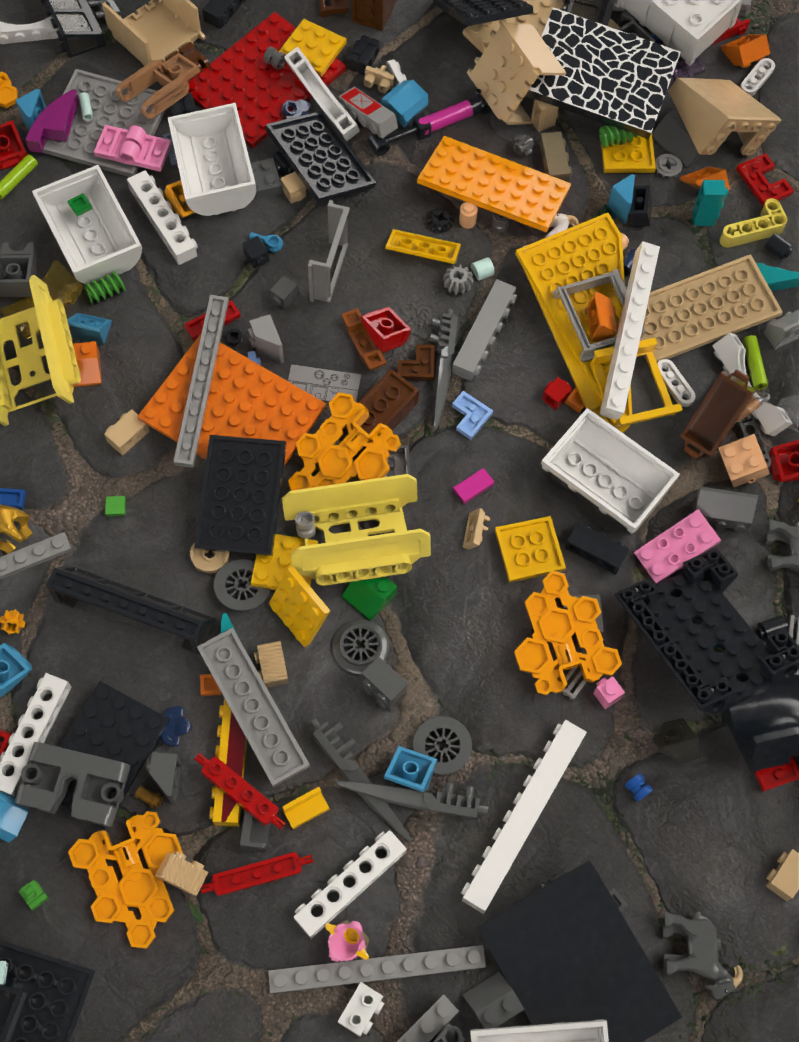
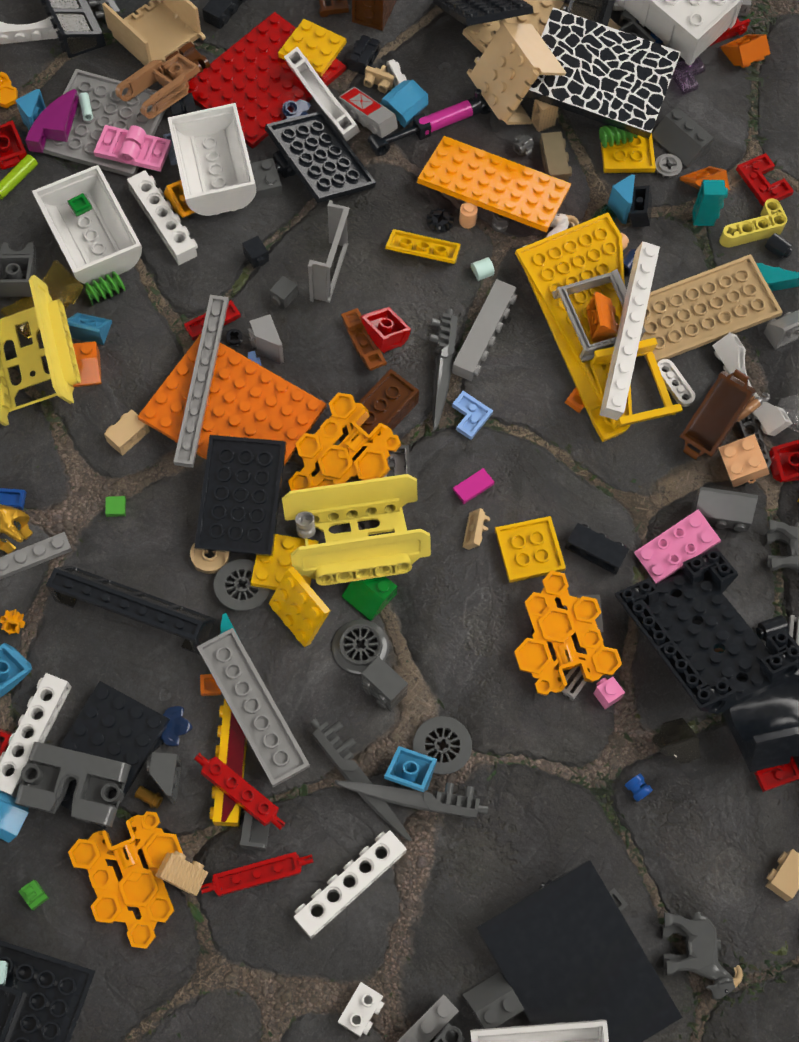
dark azure plate [249,232,283,252] -> none
tan brick [254,641,289,688] -> none
dark grey wheel [263,46,286,70] -> none
light grey plate [268,945,486,994] -> none
tan brick [281,172,307,204] -> none
yellow panel [282,787,330,829] -> none
light grey sticker [288,364,361,403] -> none
bright pink hair [325,920,369,962] -> none
reddish brown plate [397,344,434,381] -> none
light grey gear [443,264,473,295] -> none
white brick [461,720,587,914] -> none
white container [541,408,680,534] -> none
red brick [542,377,572,411] -> none
tan windscreen [668,78,781,156] -> none
white plate [740,58,775,96] -> none
lime piece [742,335,768,390] -> none

